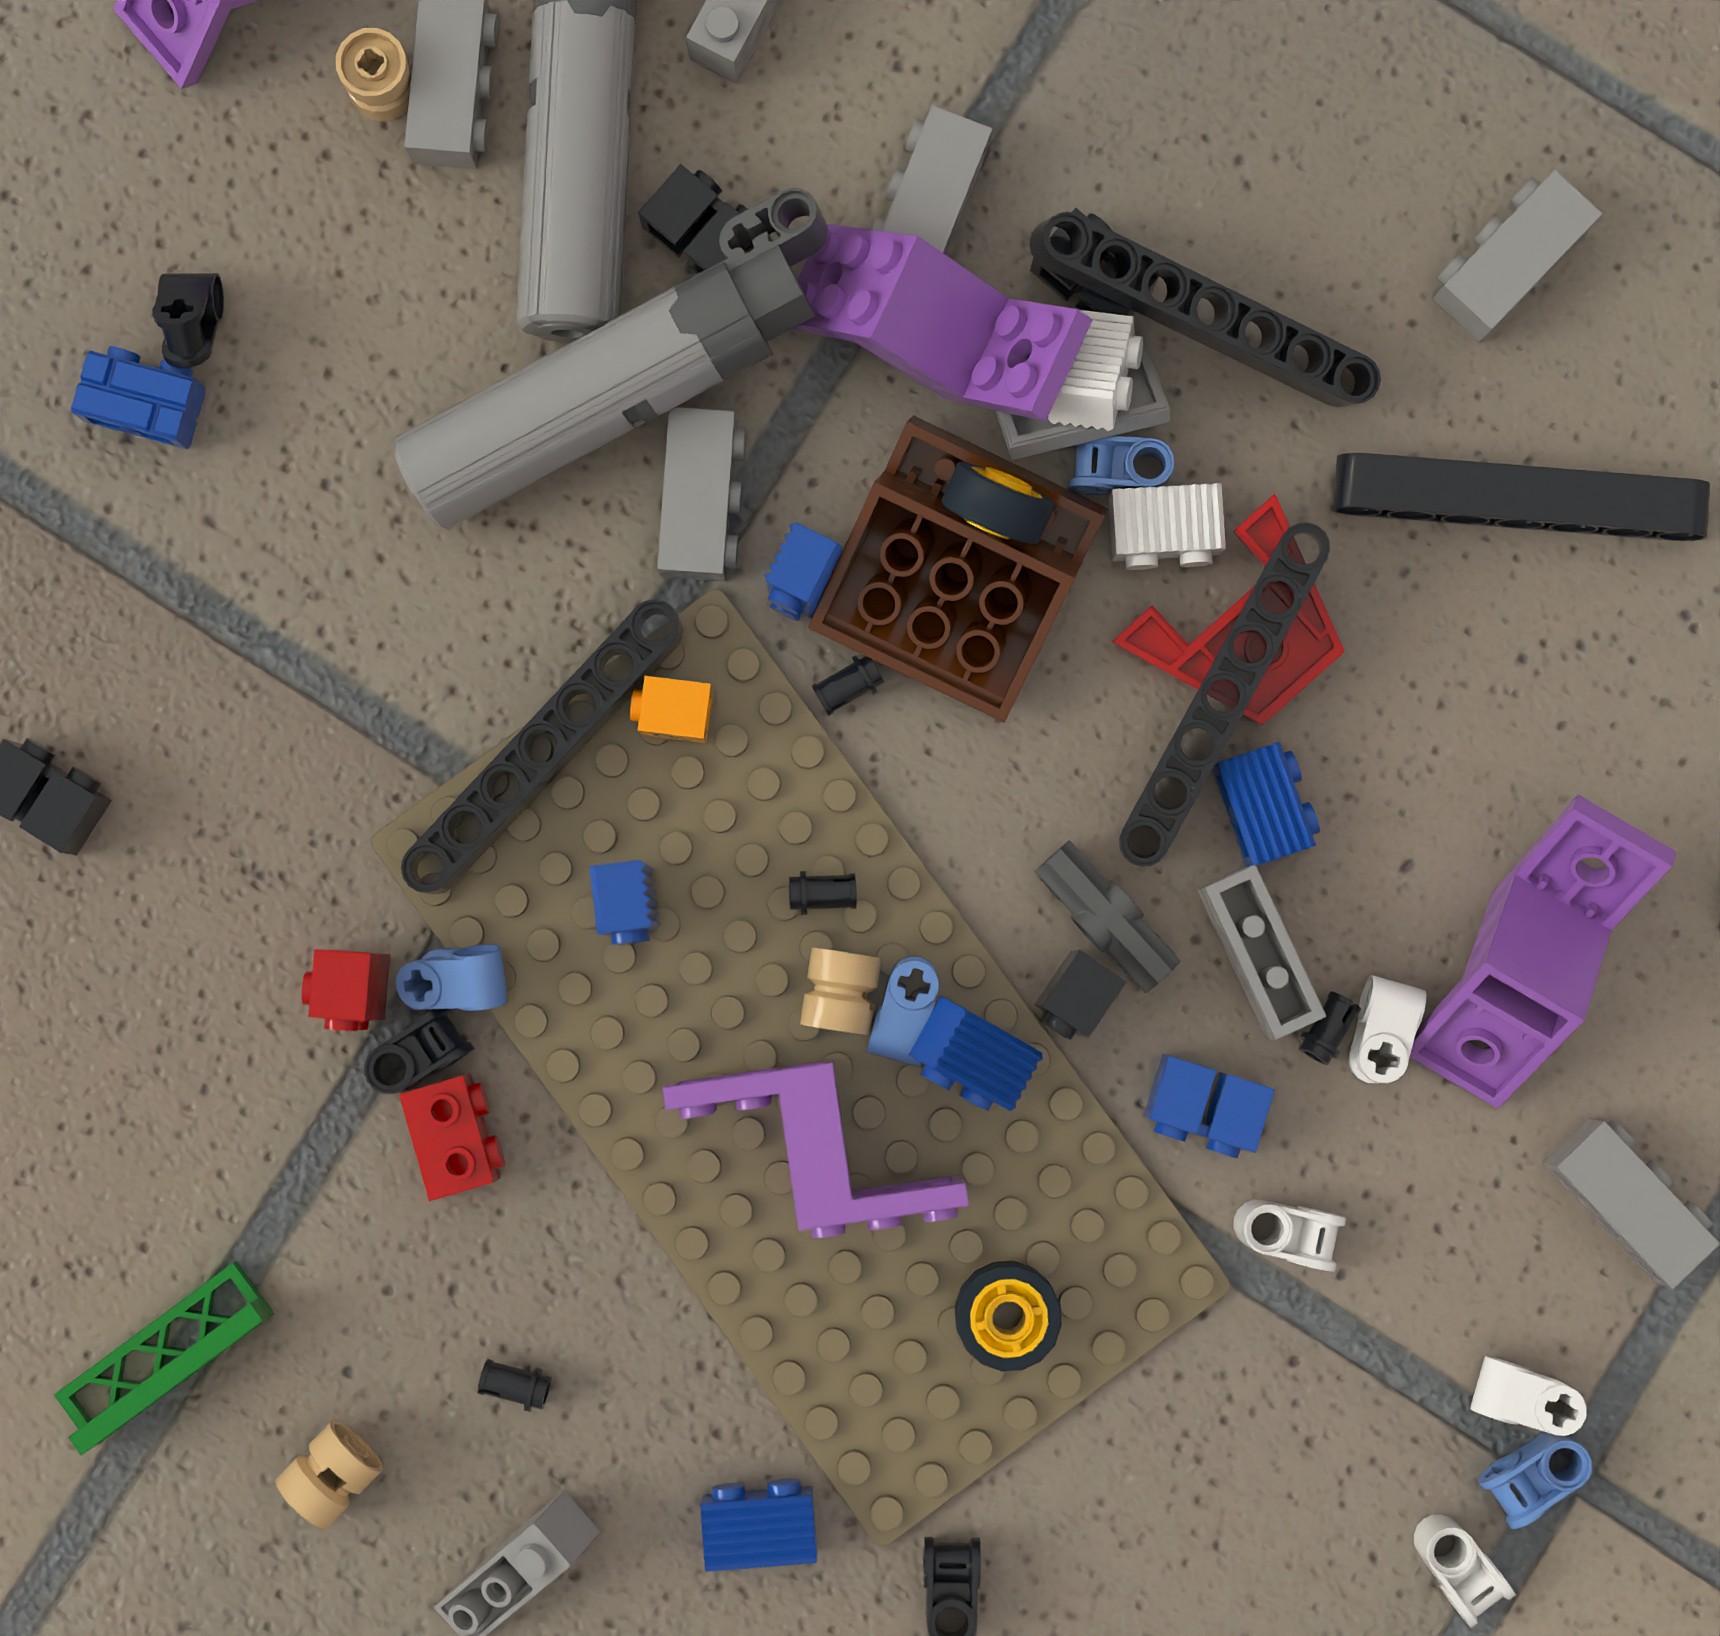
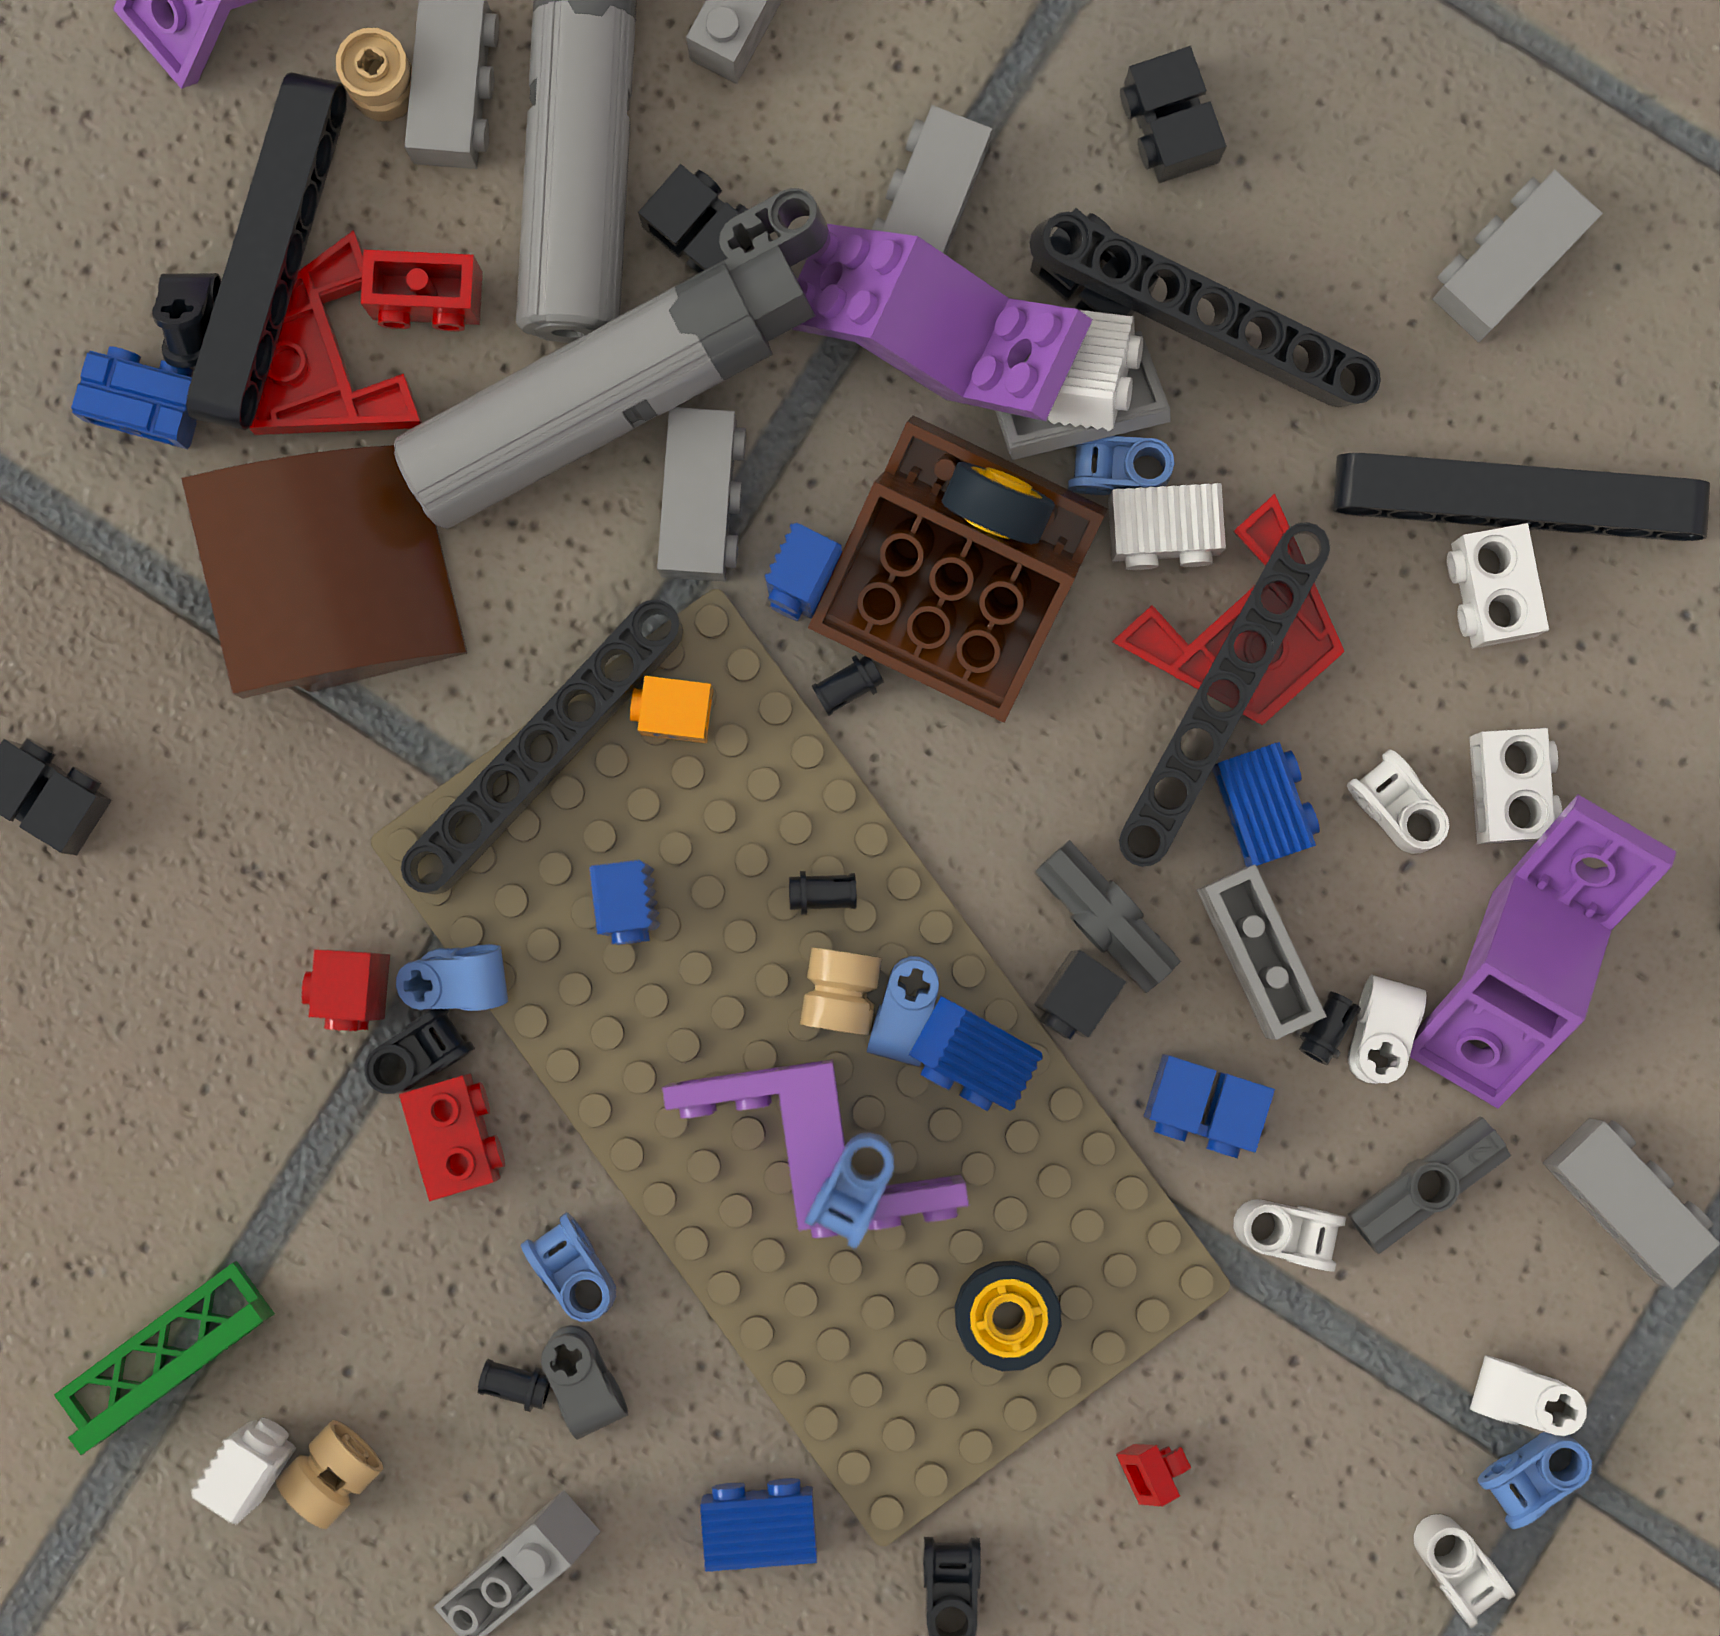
none -> reddish brown slope [181,445,468,699]
none -> black beam [187,72,347,430]
none -> white brick [191,1418,296,1525]
none -> red wing [249,230,422,435]
none -> red brick [361,249,483,332]
none -> medium blue piece [521,1212,616,1322]
none -> dark grey piece [541,1325,628,1440]
none -> medium blue piece [804,1132,894,1249]
none -> red tile [1116,1444,1191,1507]
none -> black piece [1120,46,1227,183]
none -> white piece [1347,749,1449,854]
none -> dark grey piece [1347,1117,1511,1254]
none -> white brick [1447,523,1549,649]
none -> white brick [1469,728,1562,844]

